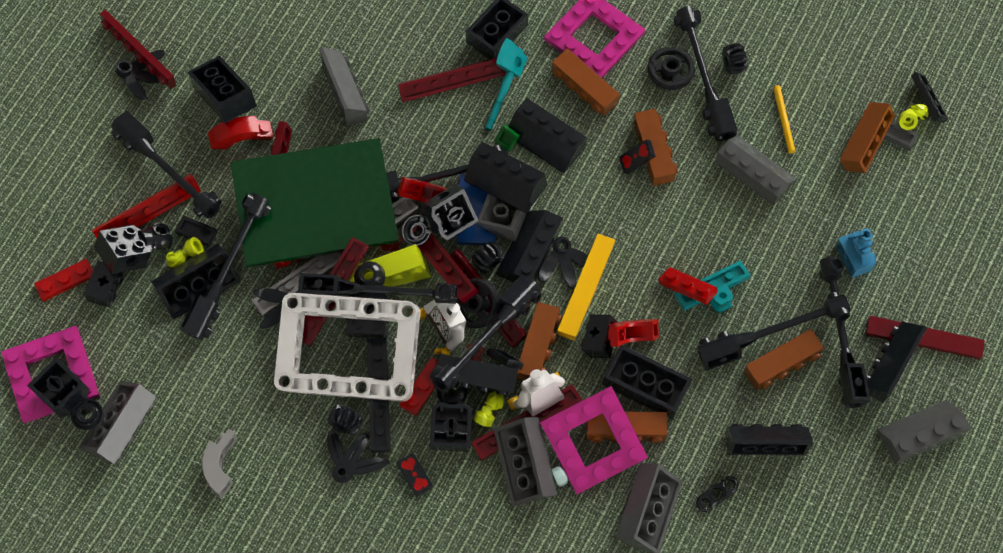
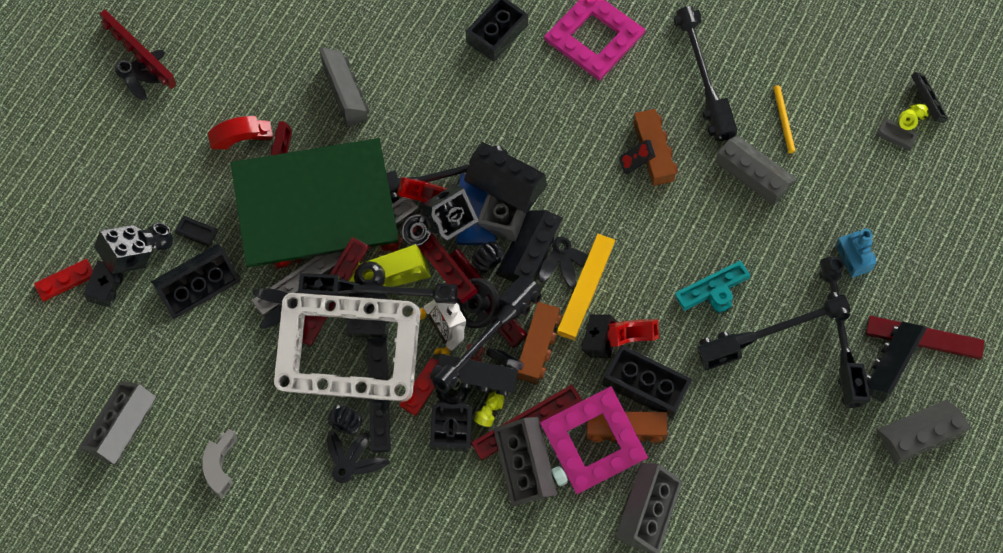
dark pink plate [1,325,100,423] -> none
black brick [27,357,103,430] -> none
red plate [92,174,201,239] -> none
black bar [111,110,222,219] -> none
neon yellow arm [166,237,204,268] -> none
black bar [179,193,271,340] -> none
black brick [187,56,257,124] -> none
black tile [396,453,433,497] -> none
dark red plate [397,57,506,102] -> none
teal piece [485,38,527,131] -> none
green plate [494,125,520,151] -> none
white torso [507,369,565,417] -> none
black slope [508,98,587,174] -> none
dark orange brick [551,48,620,116] -> none
black wheel [647,47,695,90] -> none
red plate [659,267,718,305] -> none
black piece [696,476,739,512] -> none
black gear [722,43,748,74] -> none
black slope [726,424,813,456] -> none
dark orange brick [743,329,824,391] -> none
dark orange brick [840,102,895,174] -> none

